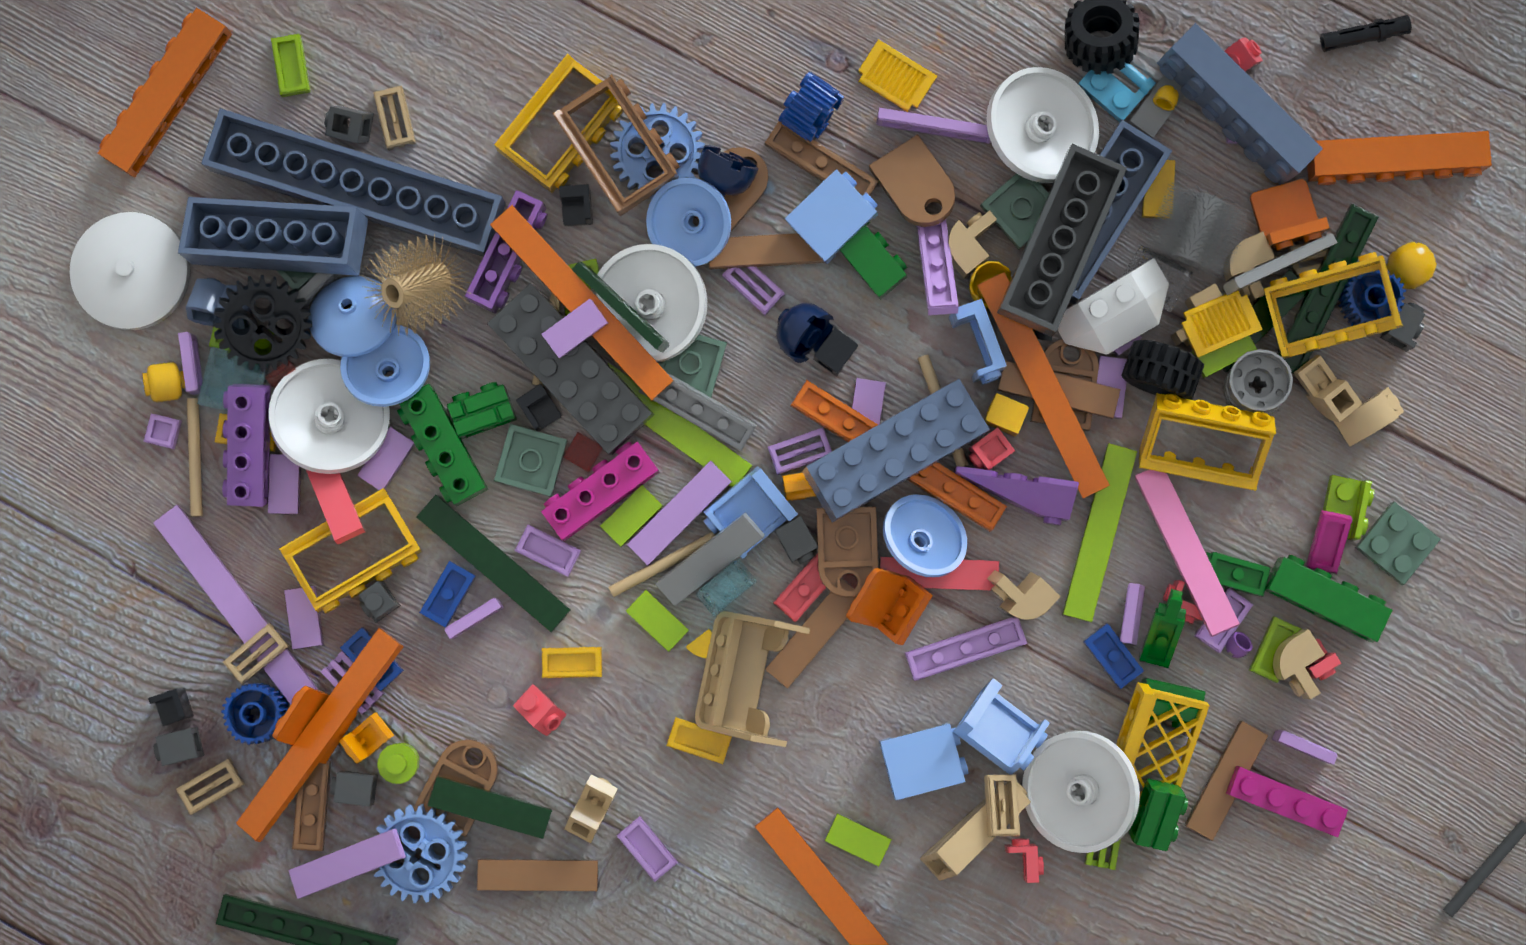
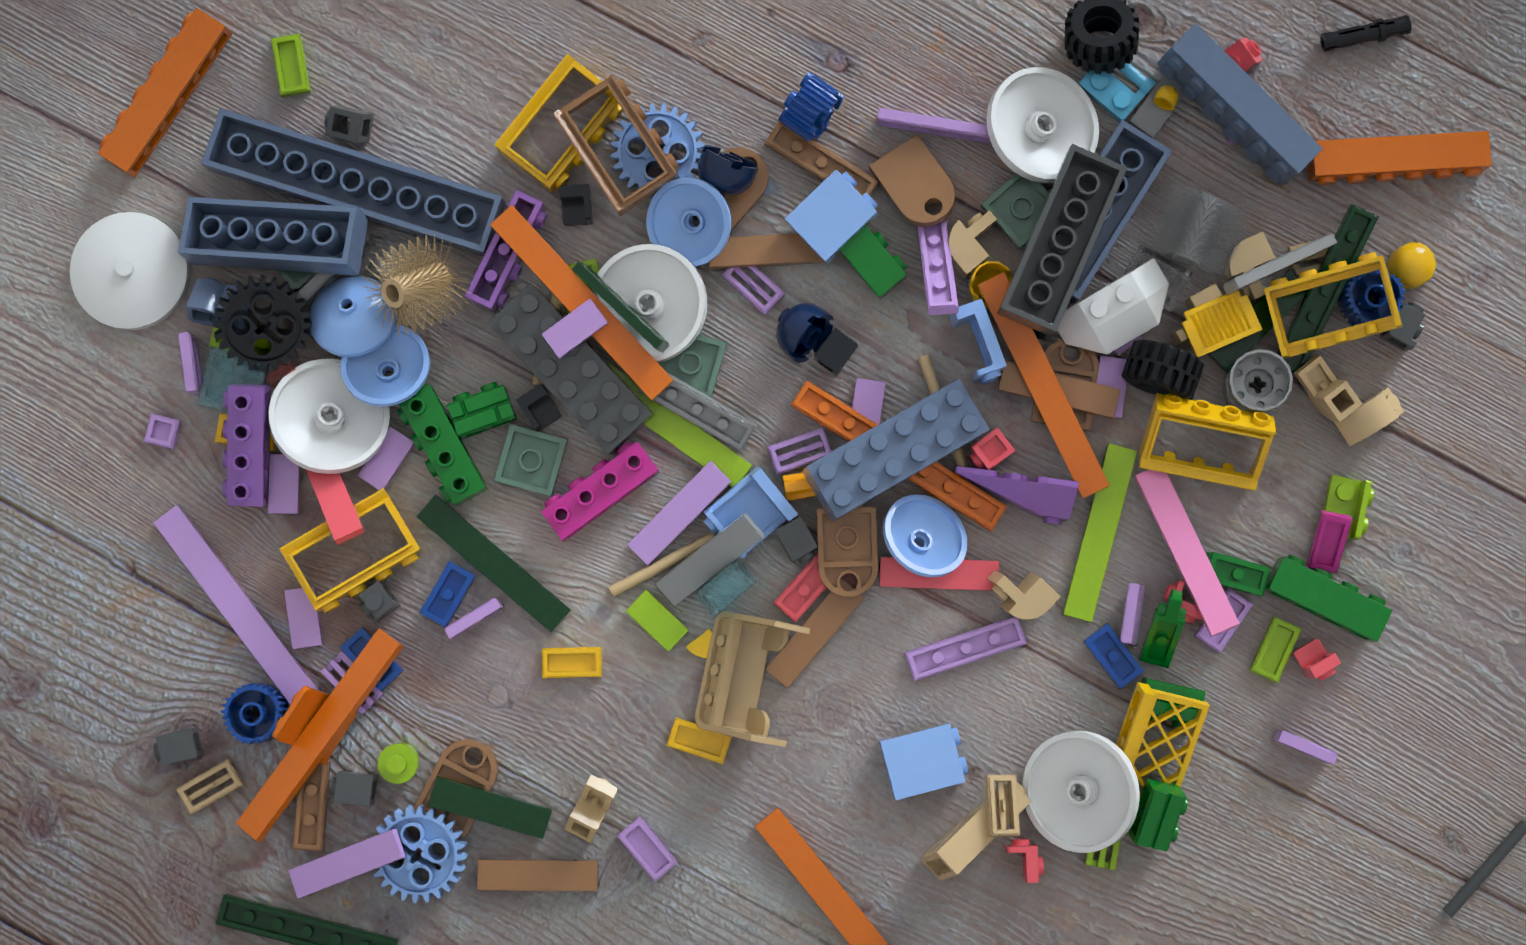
yellow head [142,362,185,402] -> none
black panel [148,688,194,726] -> none
tan bar [187,398,203,517] -> none
tan tile [223,623,289,685] -> none
light orange bracket [339,712,394,764] -> none
tan tile [373,85,416,150] -> none
coral bracket [513,684,566,736] -> none
lavender tile [515,525,581,577] -> none
clear red tile [563,432,603,473] -> none
lime tile [600,485,663,547] -> none
lime tile [825,813,892,867] -> none
orange bracket [846,568,933,645] -> none
yellow window [858,39,937,112] -> none
light blue panel [953,678,1050,775] -> none
yellow panel [984,393,1029,436] -> none
yellow tile [1142,160,1175,219] -> none
medium nougat tile [1184,721,1268,841] -> none
lime tile [1190,336,1258,378] -> none
medium lavender hinge [1226,632,1253,658] -> none
dark pink plate [1226,766,1348,837] -> none
orange bracket [1250,179,1330,251] -> none
tan brick [1273,629,1325,700] -> none
sand green plate [1355,502,1441,585] -> none

